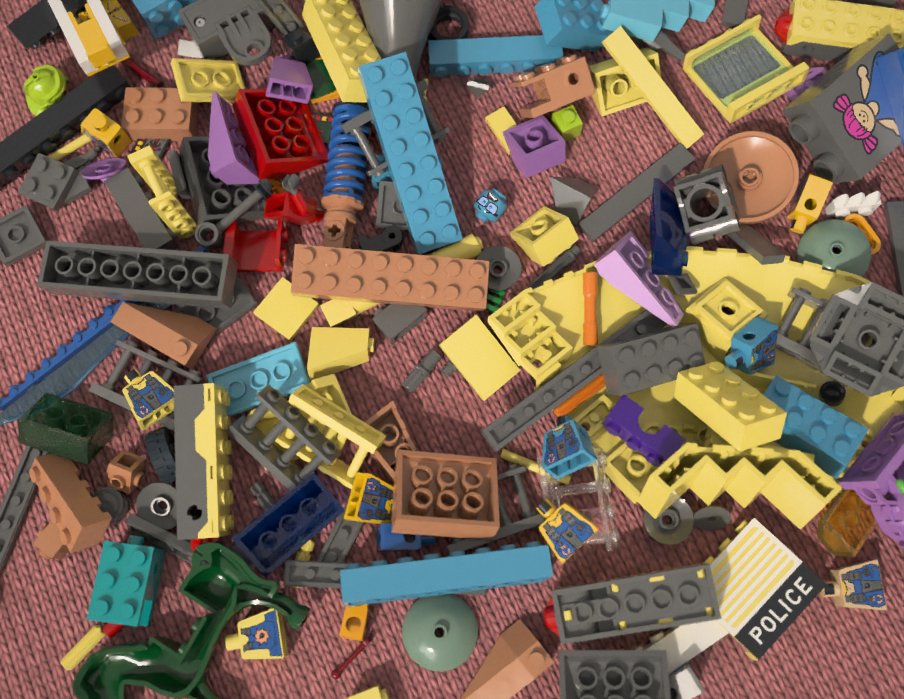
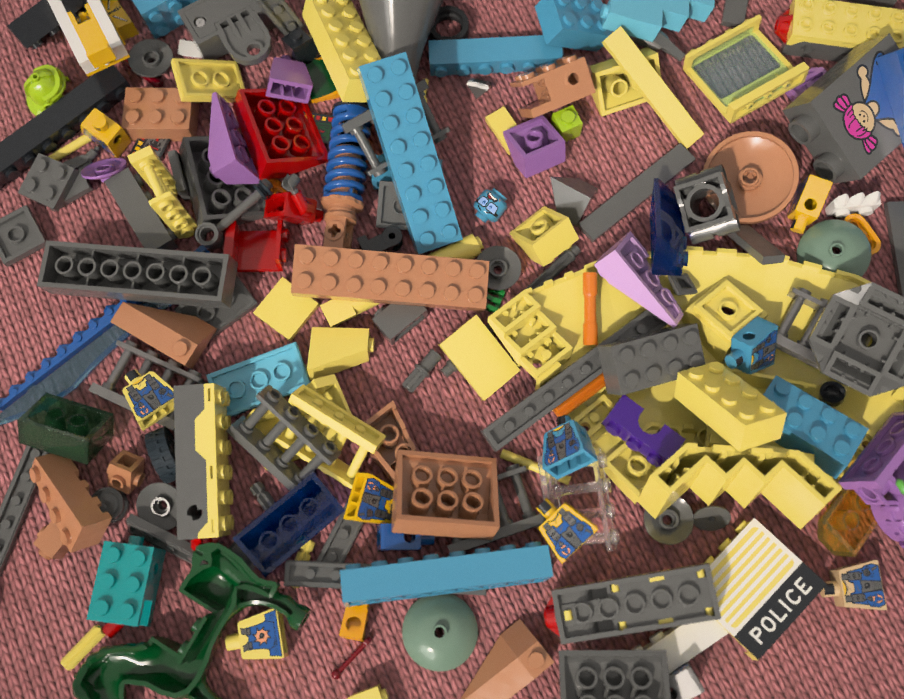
none -> dark grey dish [128,39,173,78]

